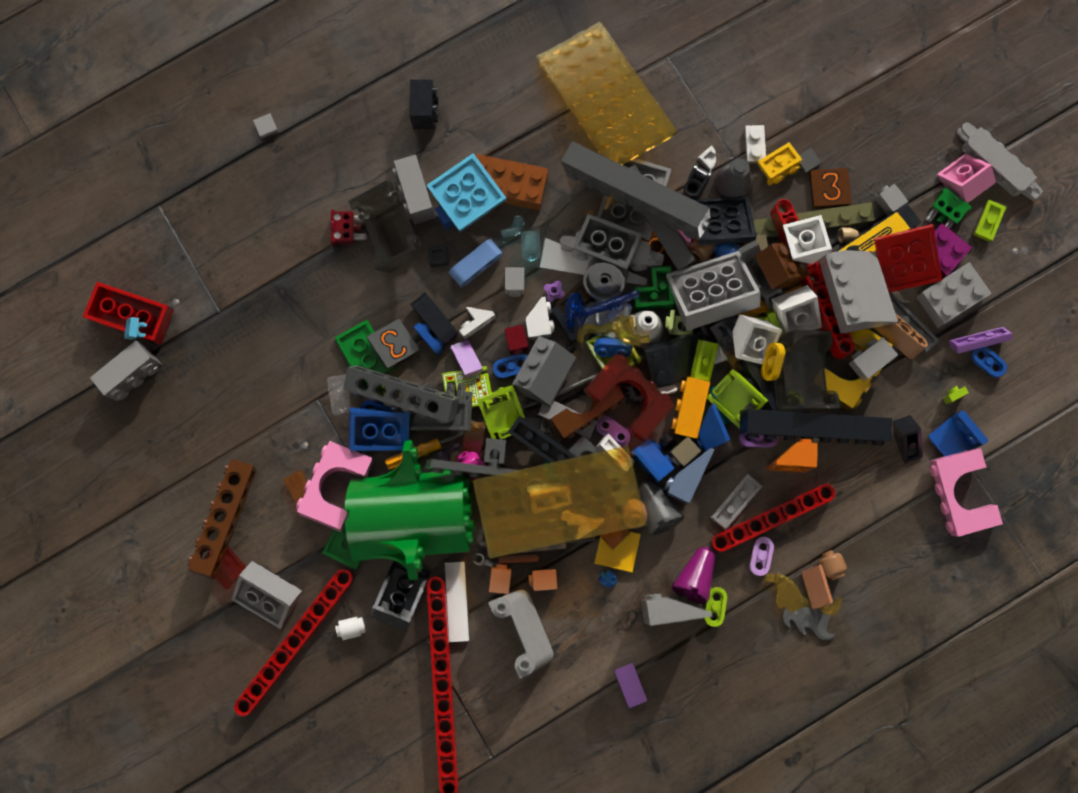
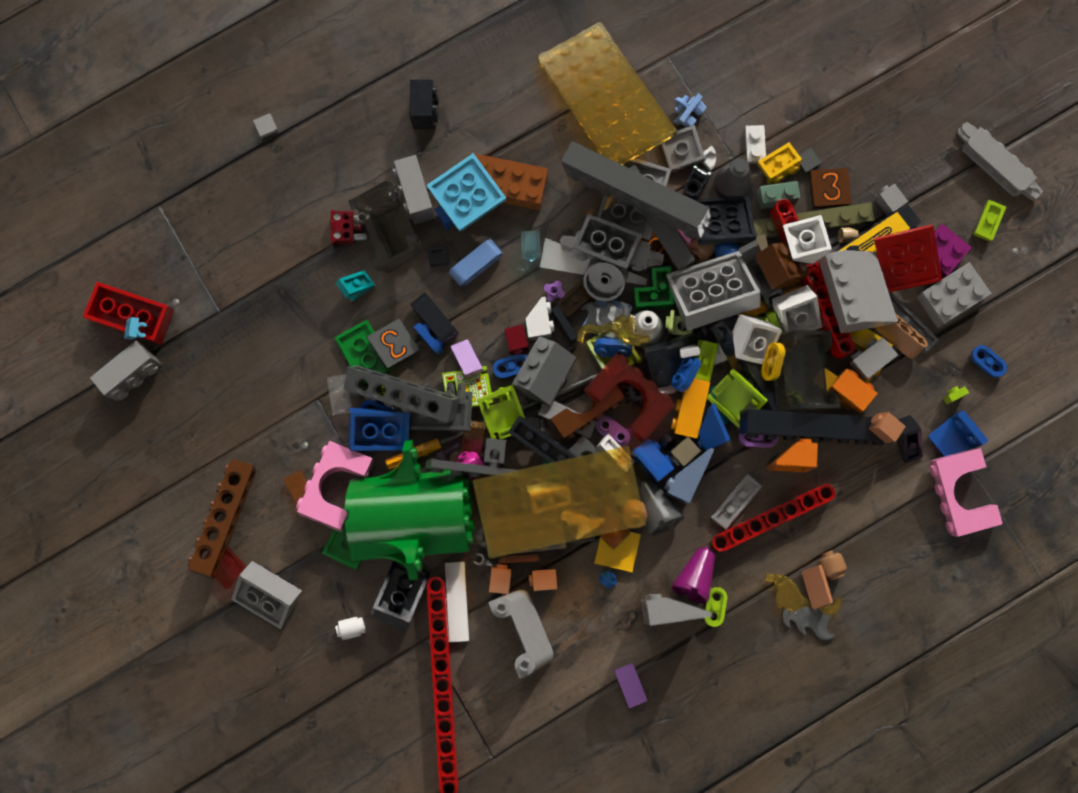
red beam [234,570,355,716] -> none
white slope [459,307,496,340] -> none
clear light blue arm [501,215,525,239] -> none
light grey brick [505,267,525,297] -> none
clear blue dish [565,290,640,331] -> none
lavender plate [749,537,774,576] -> none
green piece [925,188,972,229] -> none
bright pink slope [937,153,996,203] -> none
medium lavender tile [949,327,1013,354] -> none
none -> teal slope [335,270,375,301]
none -> light grey tile [659,125,706,173]
none -> blue plate [672,356,701,392]
none -> light blue hips [673,93,707,128]
none -> white tile [680,345,700,358]
none -> sand green brick [757,181,800,210]
none -> orange brick [828,369,878,414]
none -> nougat brick [868,412,906,443]

